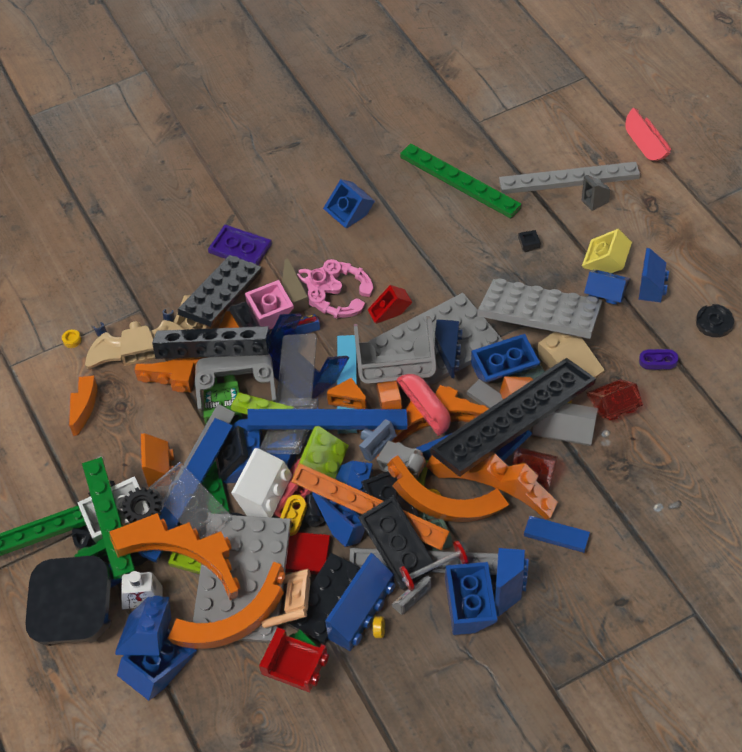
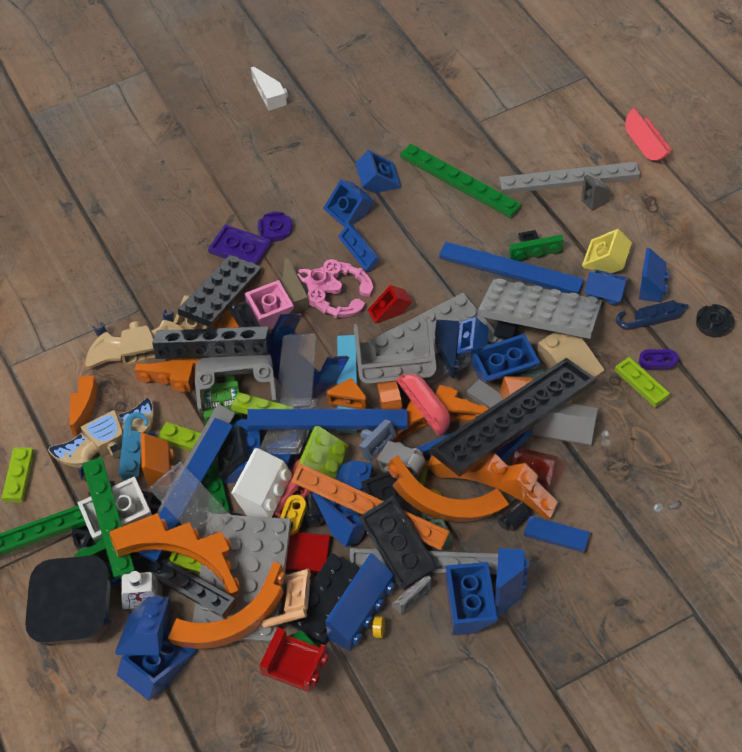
yellow tile [62,329,82,348] -> none
black tyre [122,487,162,523] -> none
blue slope [280,314,320,339] -> none
axle [400,541,468,591] -> none
clear red slope [586,379,643,420] -> none
none -> lime plate [1,447,34,503]
none -> torso [48,398,157,481]
none -> dark azure plate [118,412,148,481]
none -> black plate [136,557,238,619]
none -> lime plate [157,422,201,452]
none -> white slope [251,67,288,111]
none -> dark purple tile [257,211,293,242]
none -> blue plate [338,223,380,272]
none -> blue slope [355,150,401,193]
none -> blue tile [439,241,584,295]
none -> blue slope [457,317,489,355]
none -> black panel [494,321,518,339]
none -> black brick [498,499,529,530]
none -> green plate [509,234,564,260]
none -> lime plate [614,357,670,408]
none -> dark blue plate [616,300,689,330]

